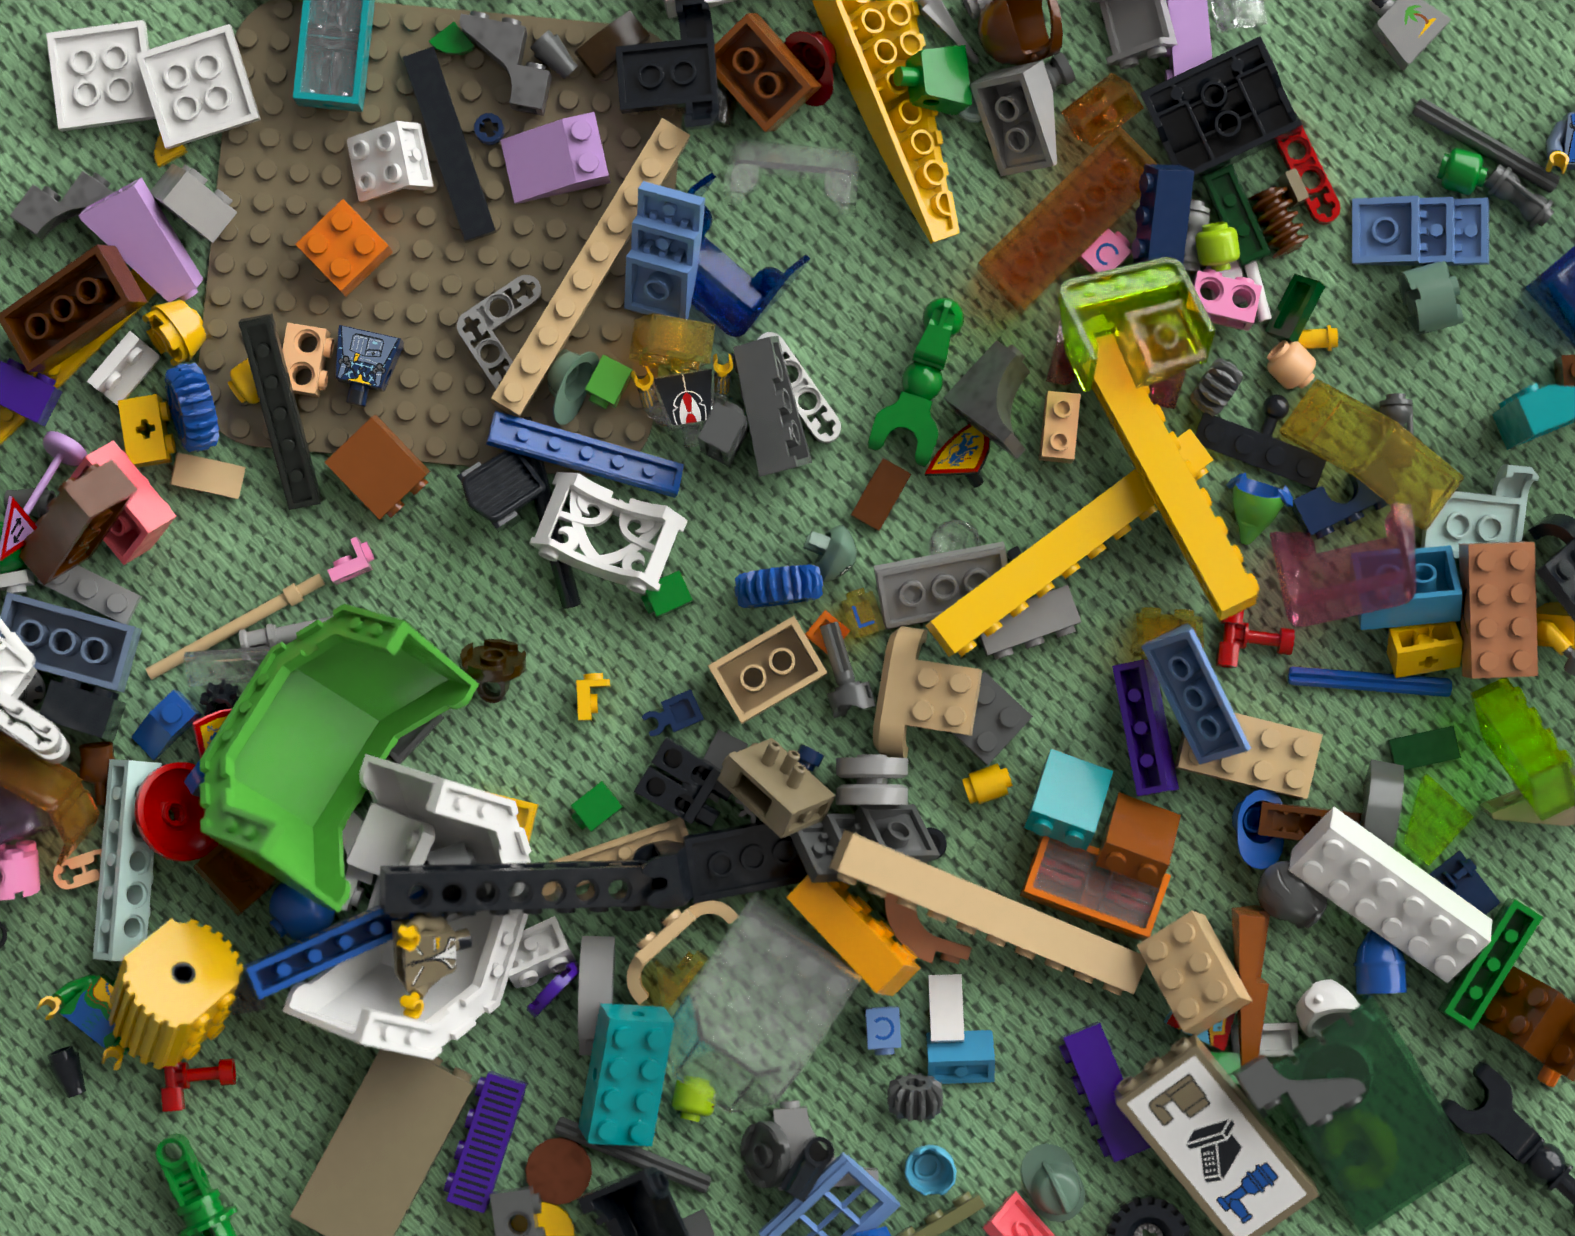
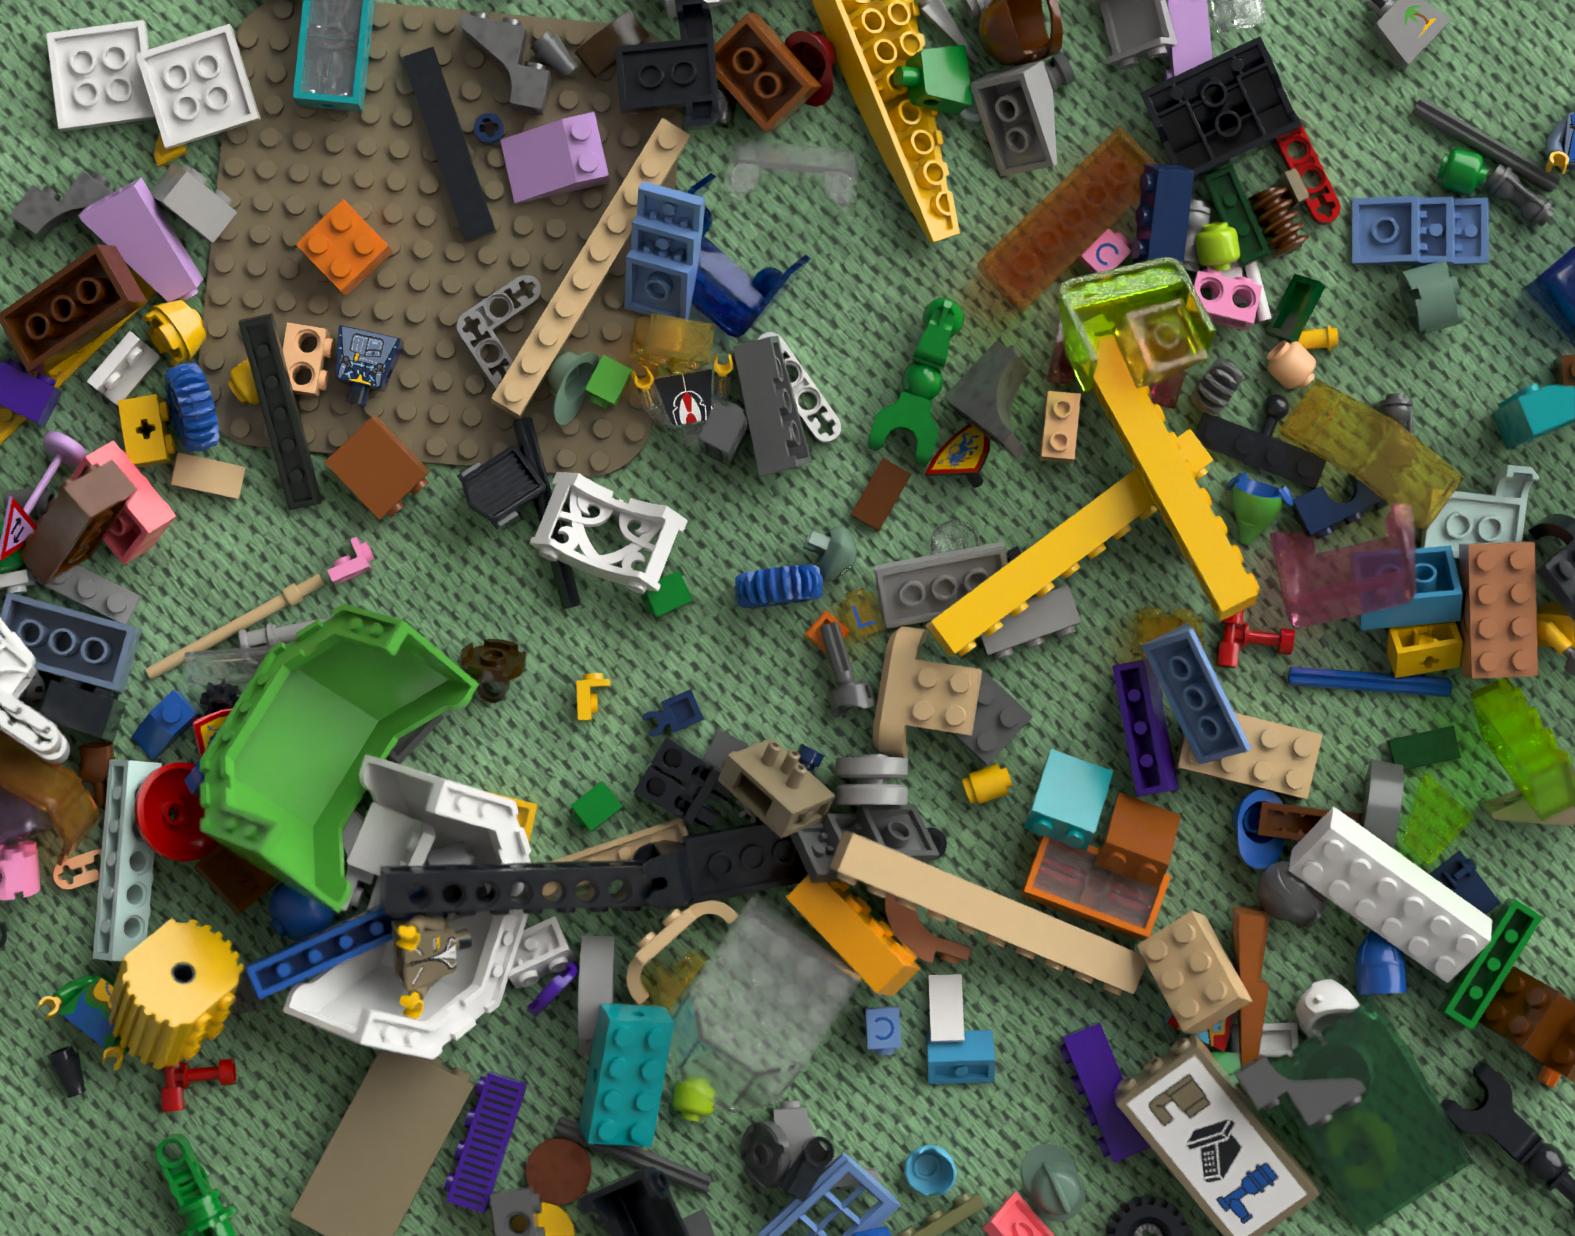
white bracket [347,121,434,202] -> none
green tile [429,21,475,55] -> none
tile [486,411,684,498] -> none
tan brick [708,616,827,724] -> none
dark grey gear [887,1073,943,1122] -> none
clear orange brick [1061,73,1144,148] -> none

